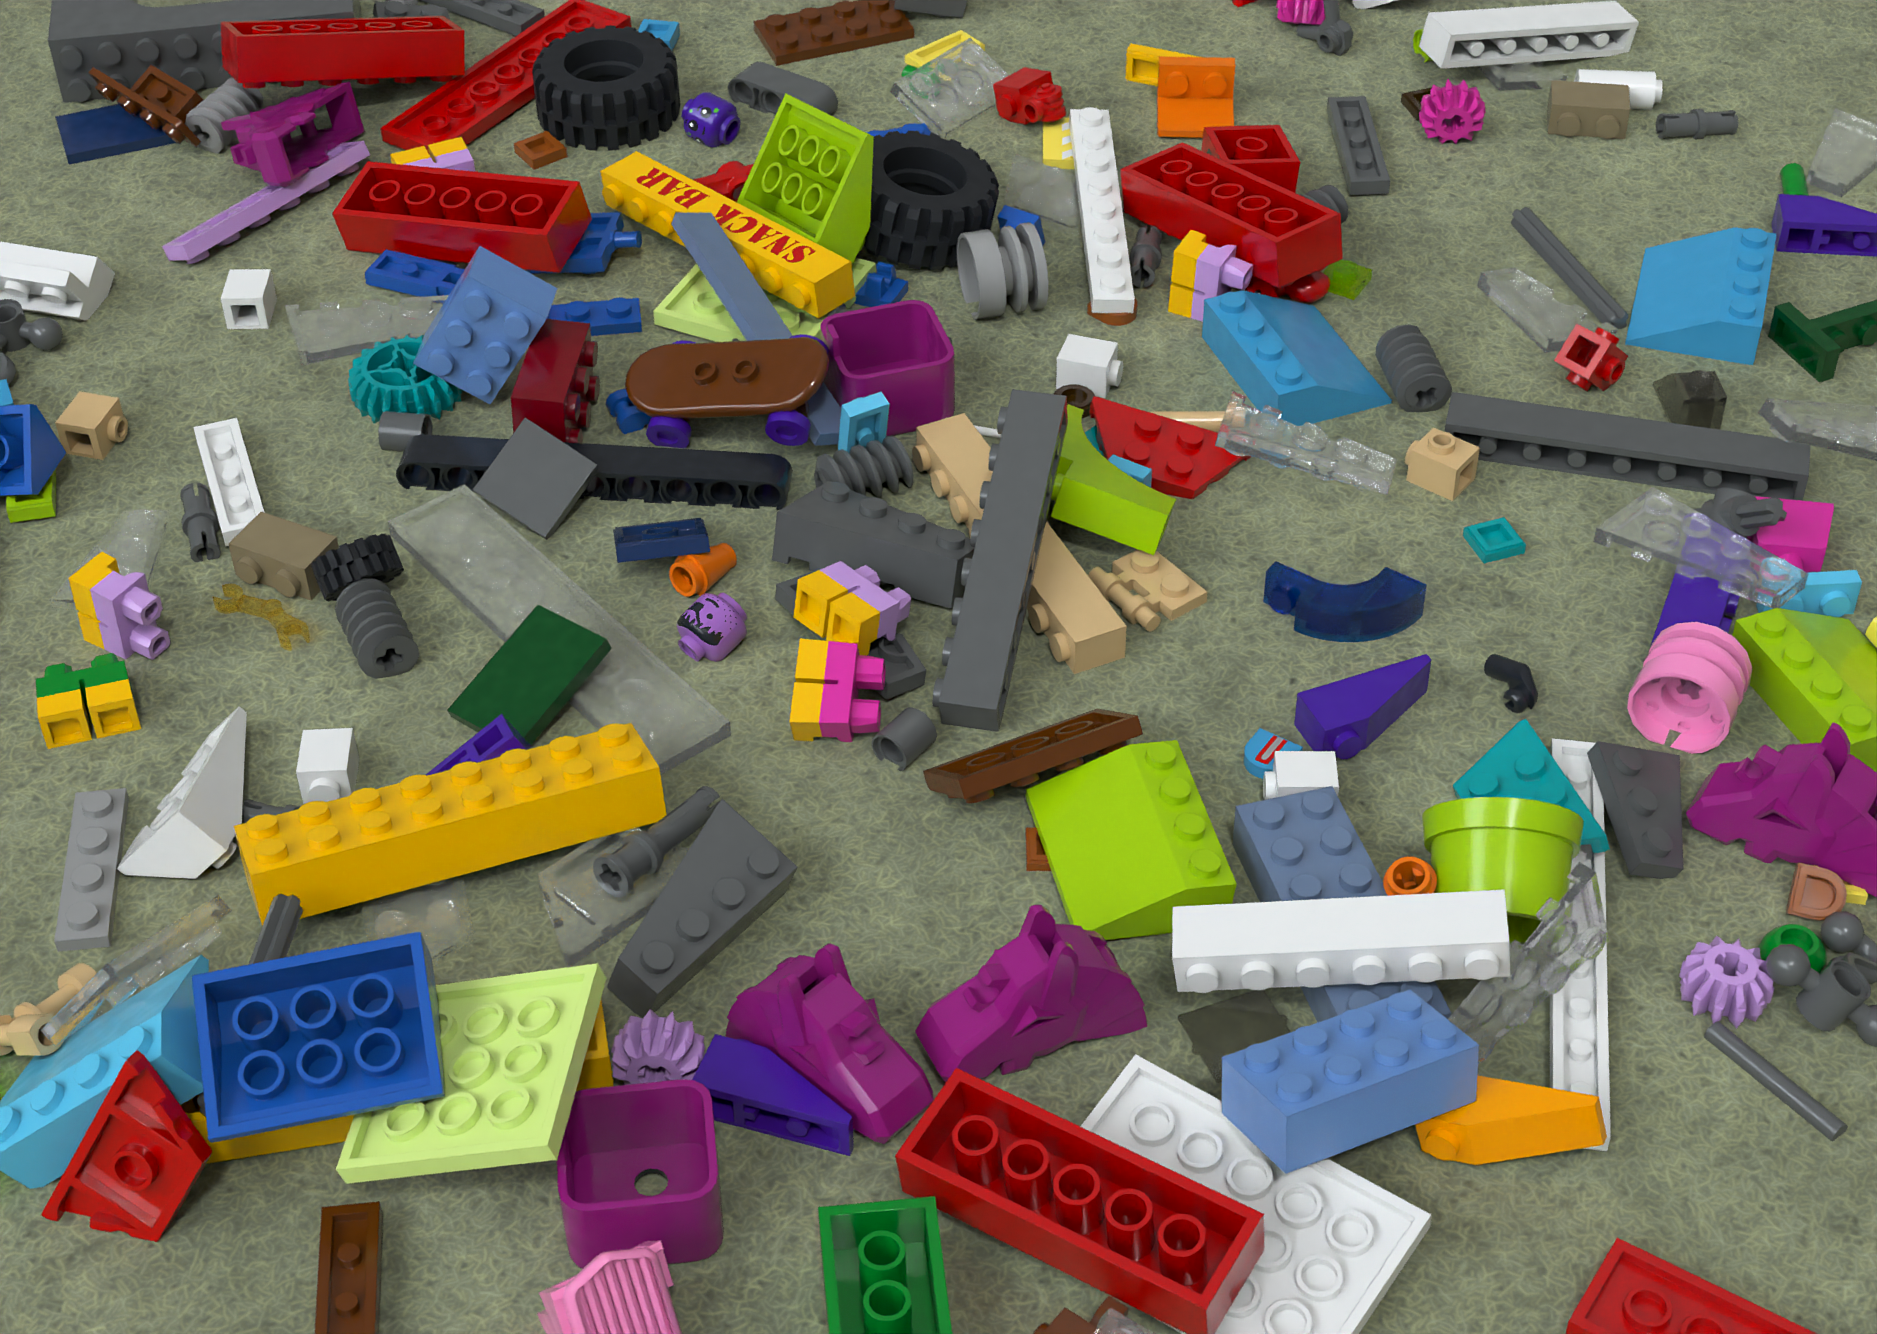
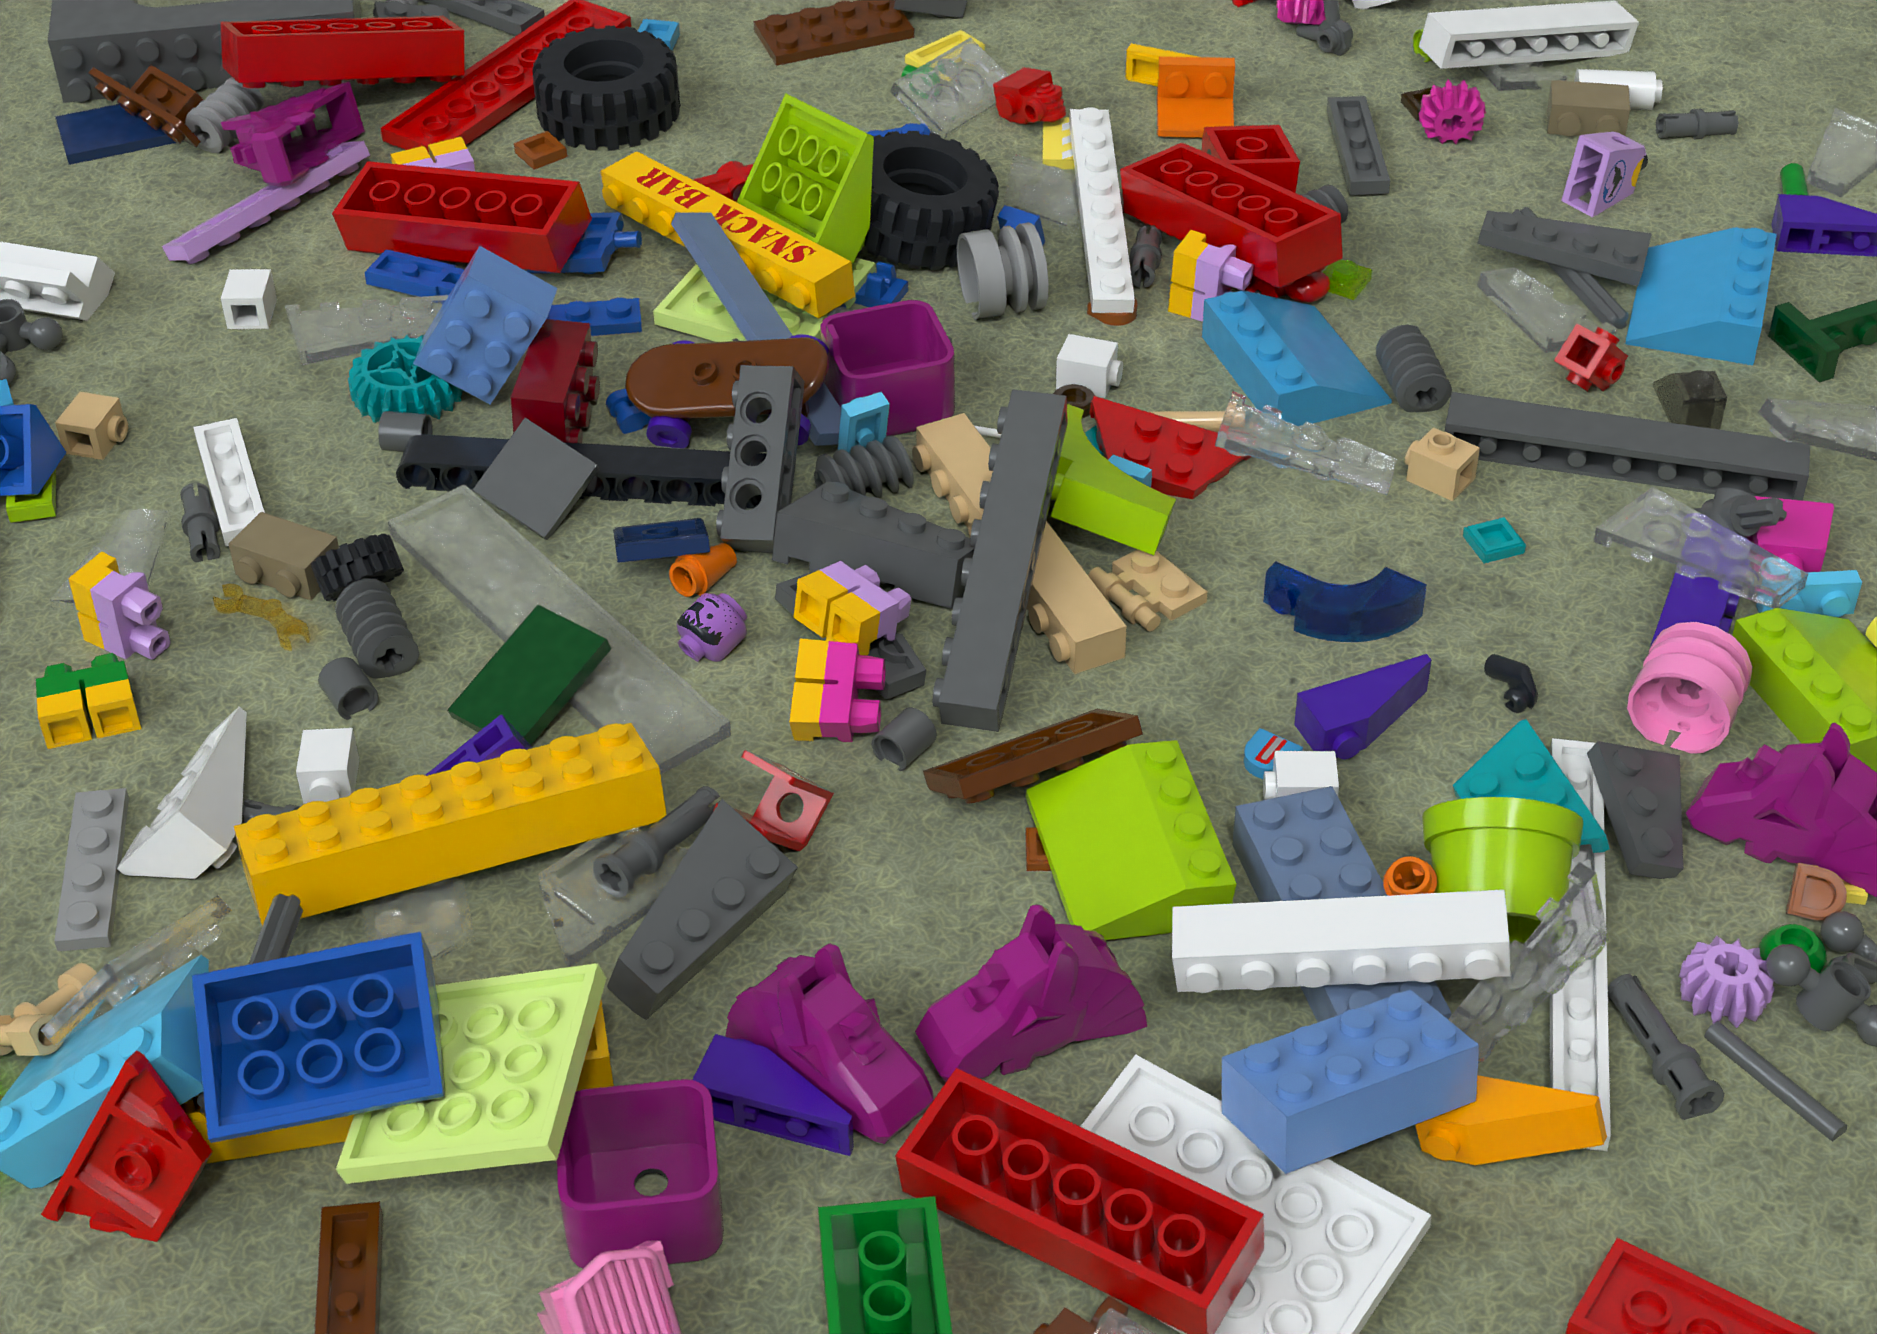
lavender gear [611,1009,705,1085] -> none
dark purple head [682,92,741,148] -> none
dark grey beam [728,61,838,115] -> none
clear smoke piece [1177,990,1290,1083] -> none
none -> dark grey beam [318,657,378,720]
none -> piece [713,750,834,852]
none -> dark grey brick [716,365,805,553]
none -> dark grey wing [1477,210,1652,286]
none -> lavender torso [1562,132,1648,217]
none -> dark grey pin [1608,974,1725,1120]

